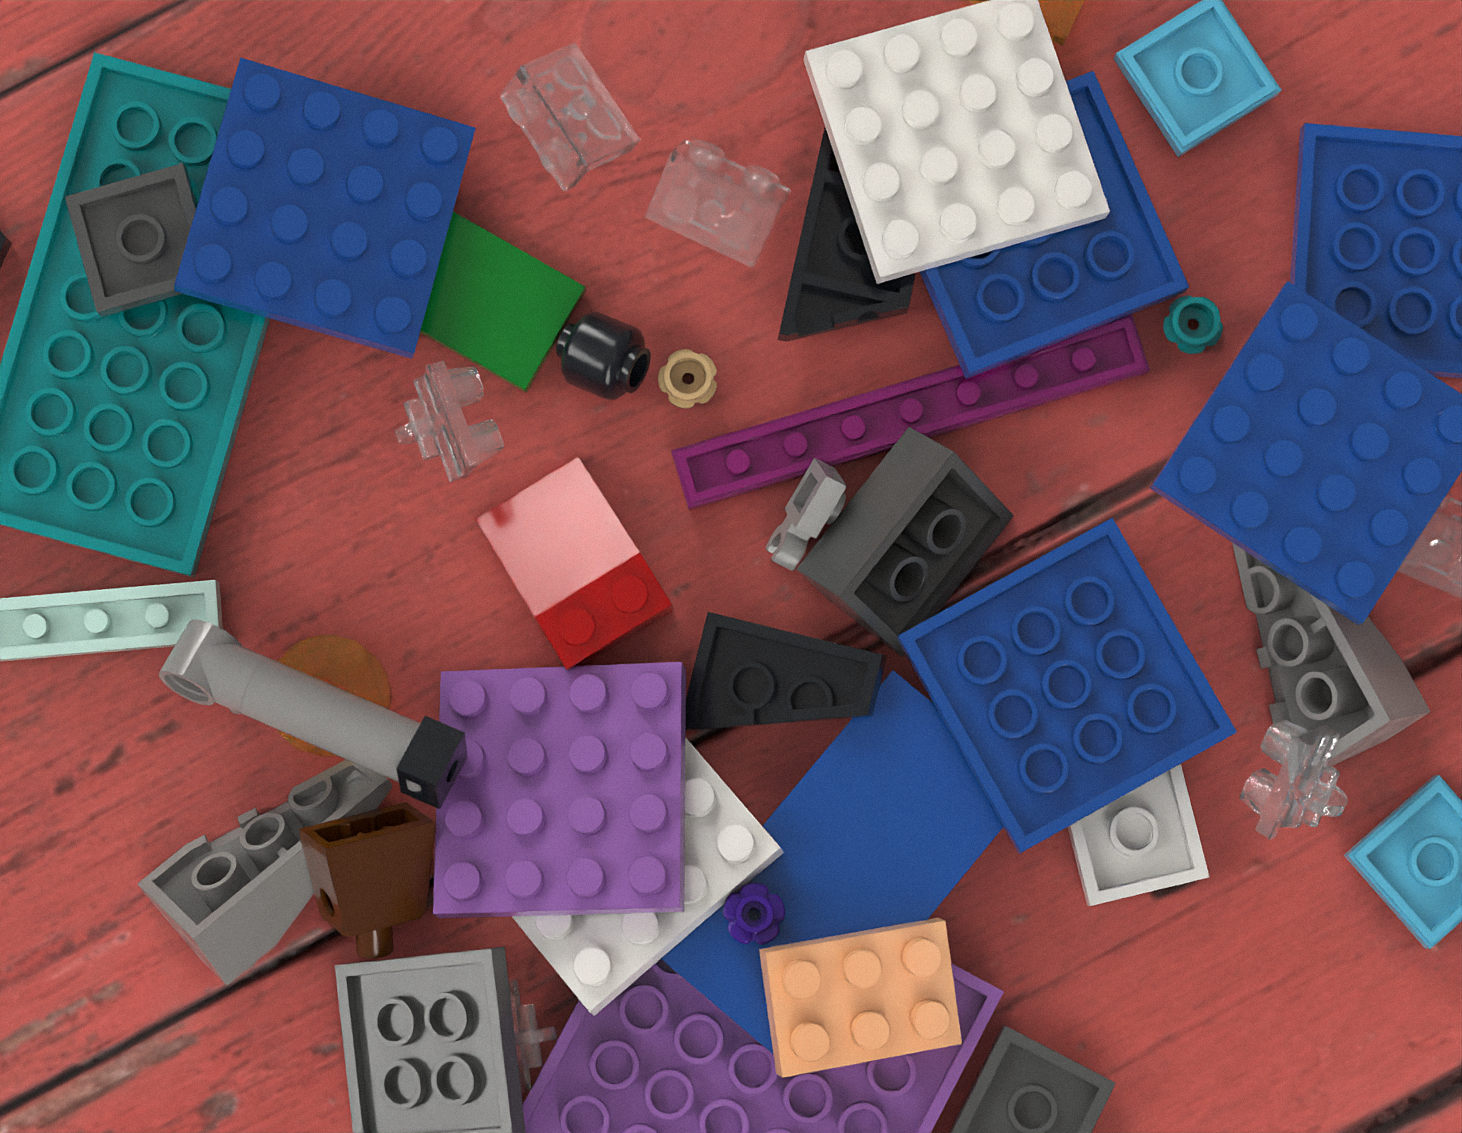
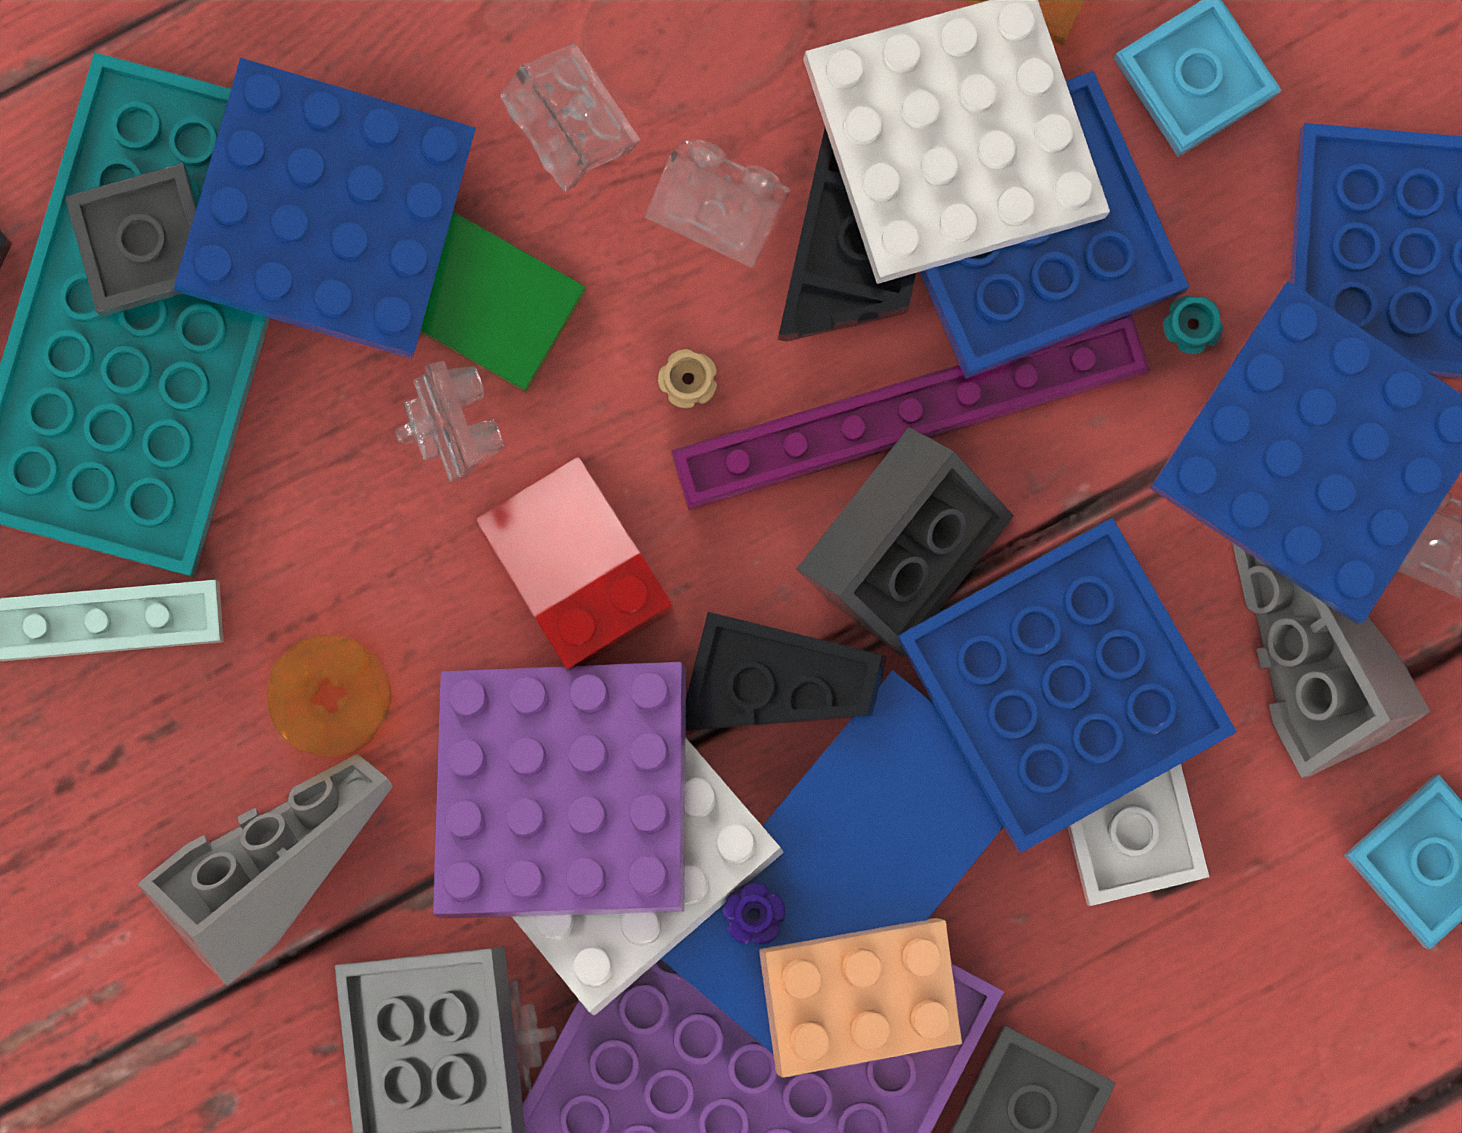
light grey piece [159,619,468,809] -> none
reddish brown torso [299,802,435,959] -> none
black head [556,312,651,400] -> none
light grey plate [765,458,847,571] -> none
clear hips [1239,720,1348,840] -> none

